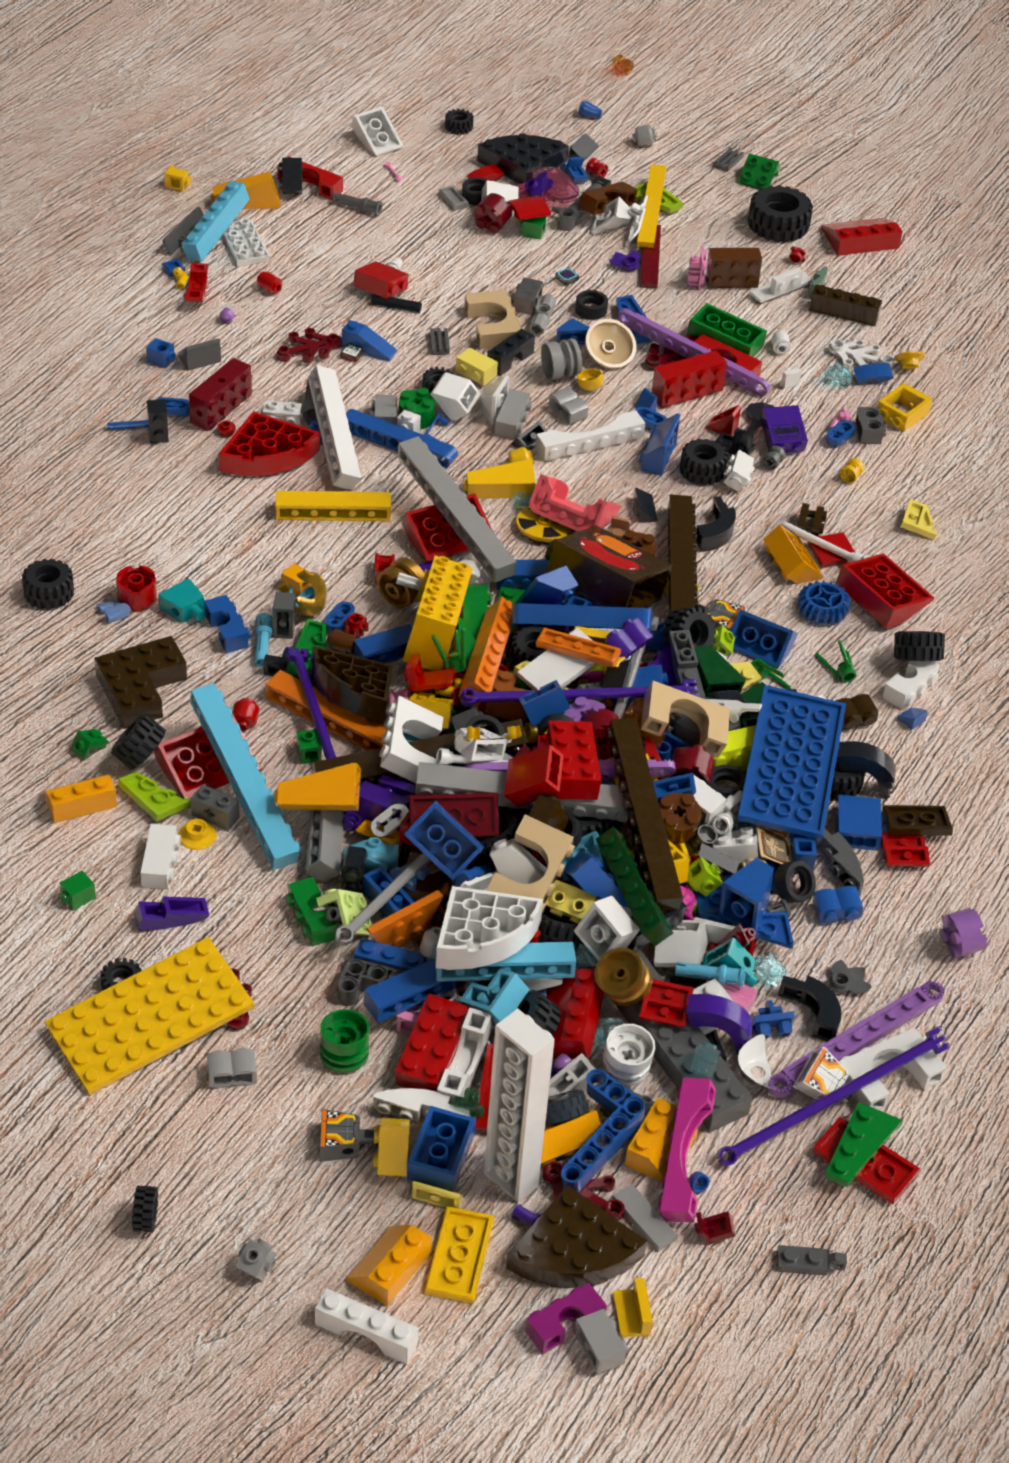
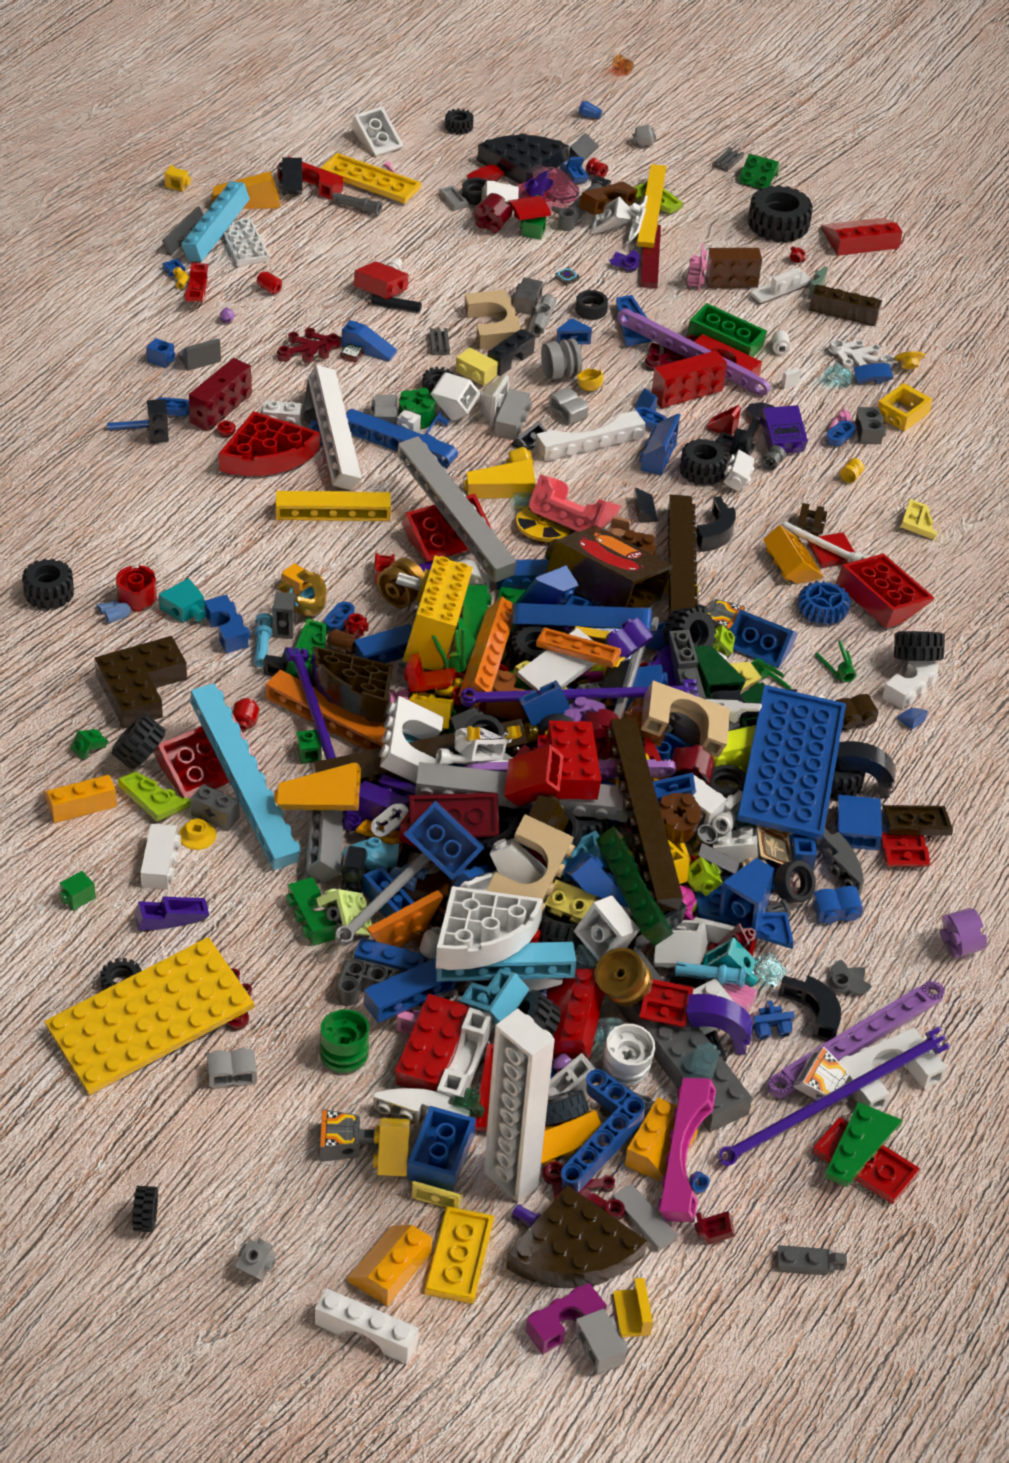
tan dish [585,319,636,369] -> none
white piece [738,1034,772,1089] -> none
none -> yellow plate [321,153,422,204]

